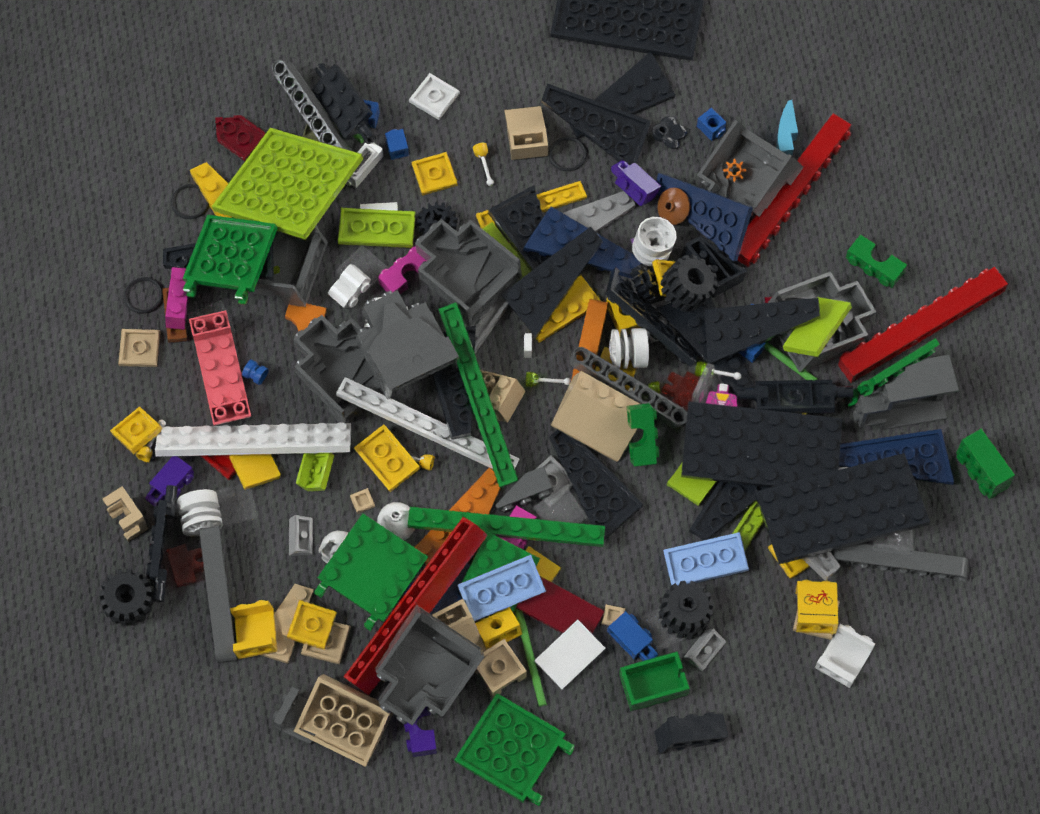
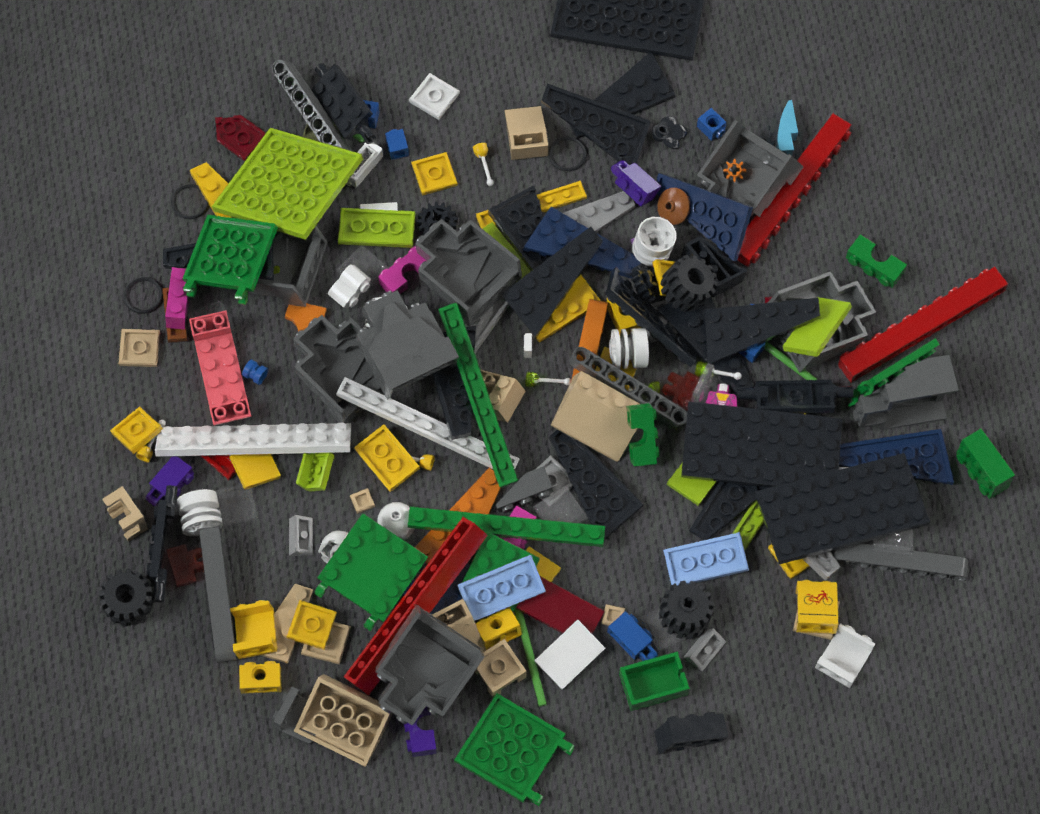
none -> yellow brick [239,661,281,694]

